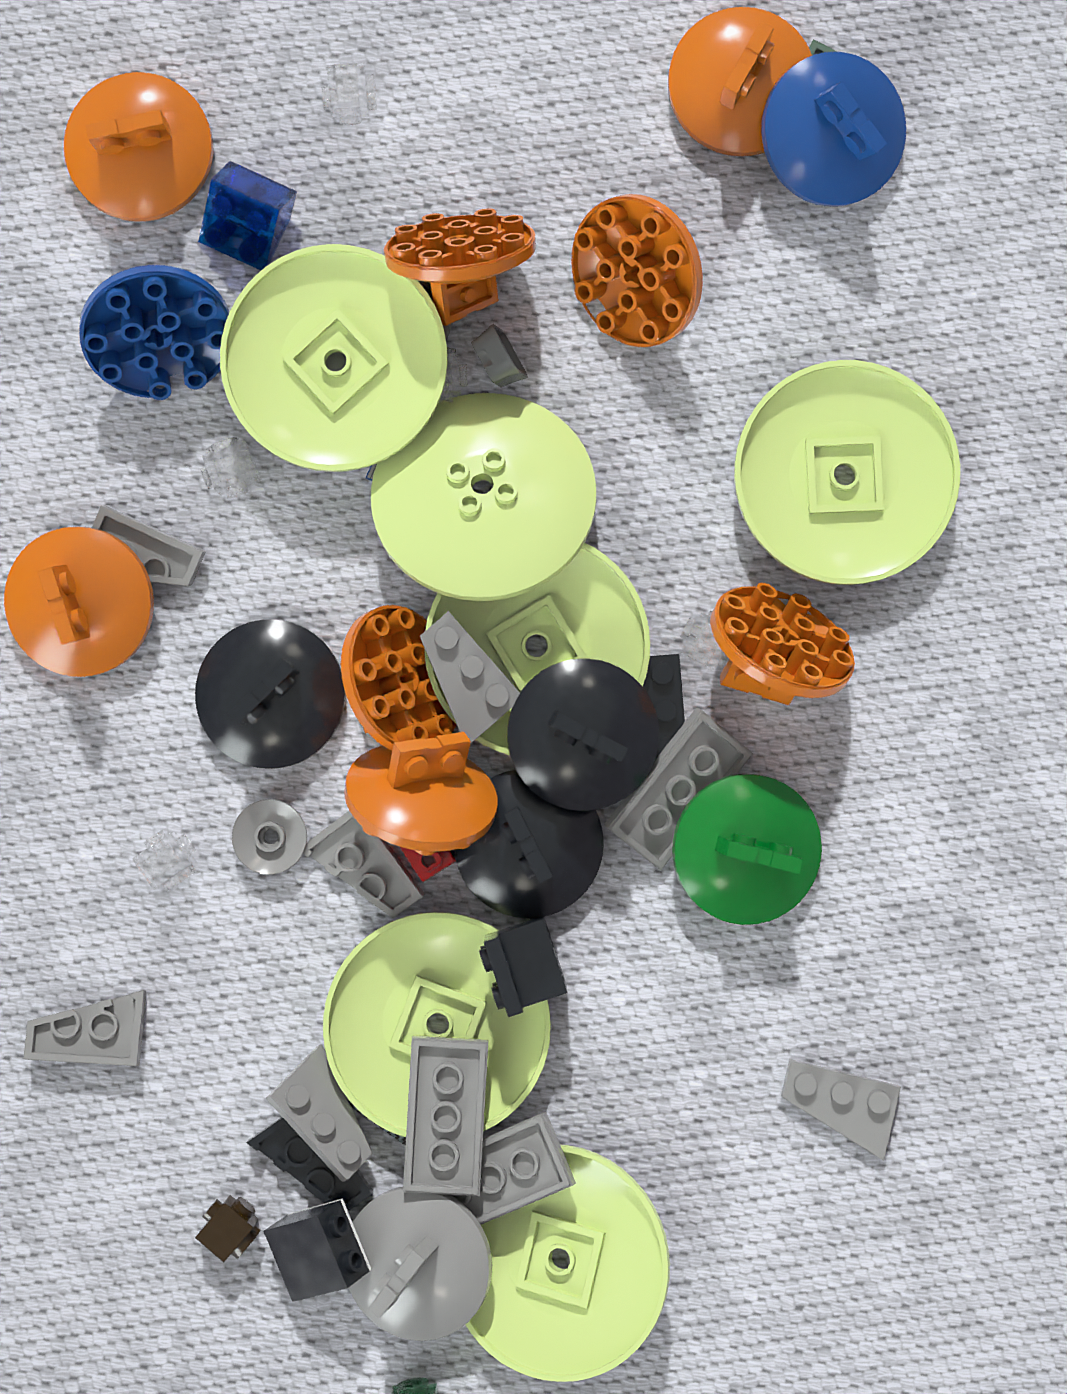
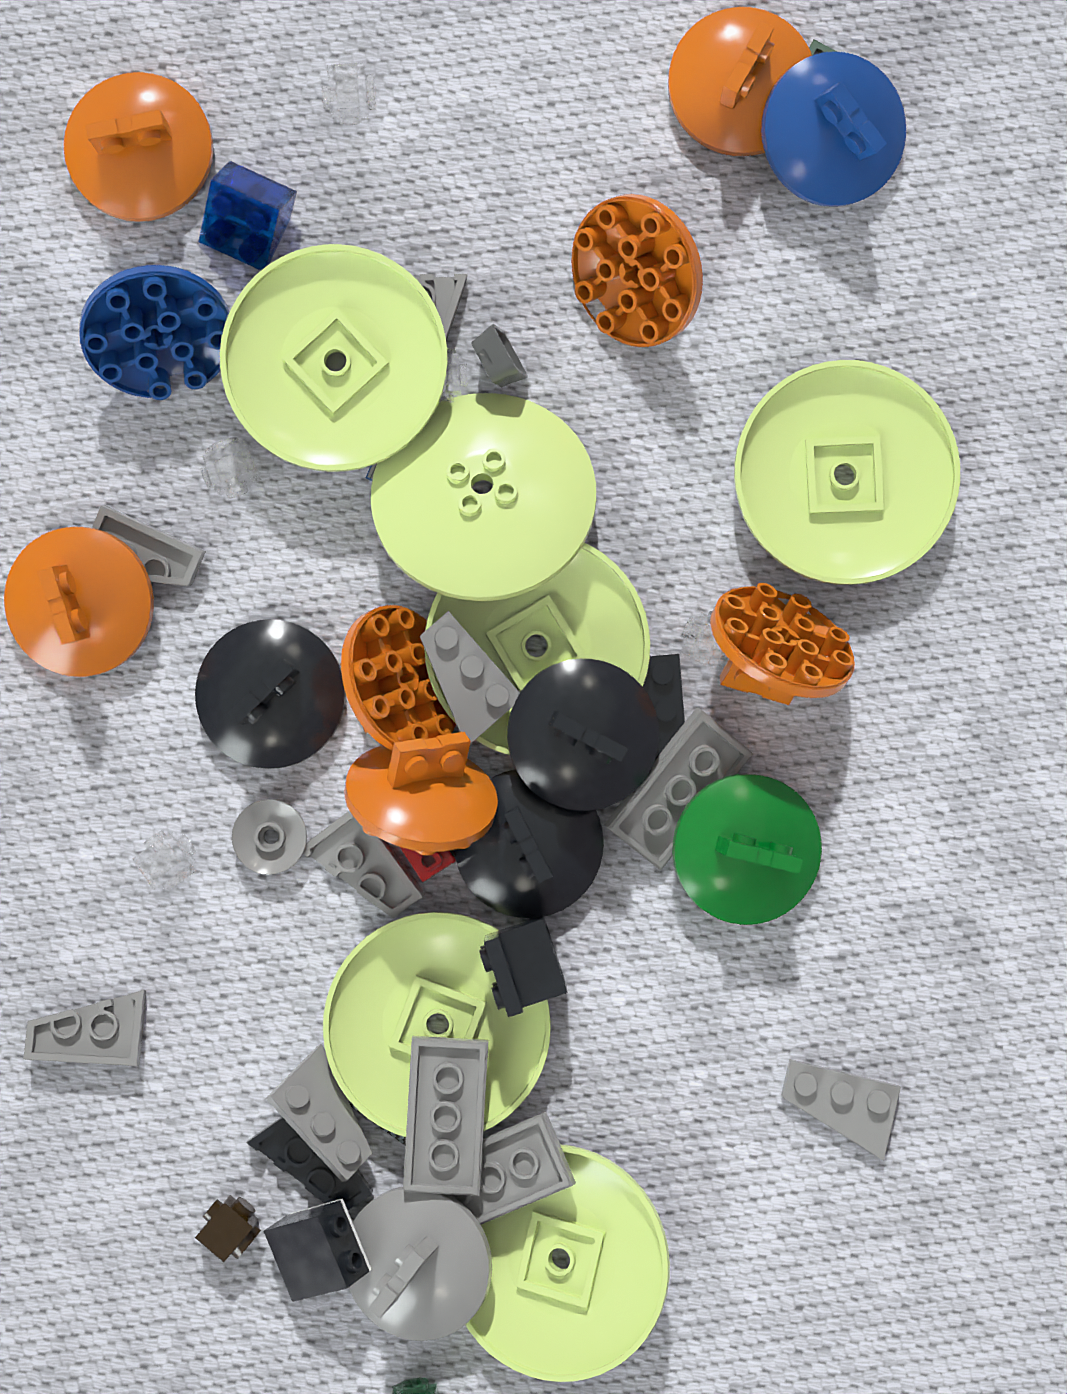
orange bracket [384,208,536,326] -> none

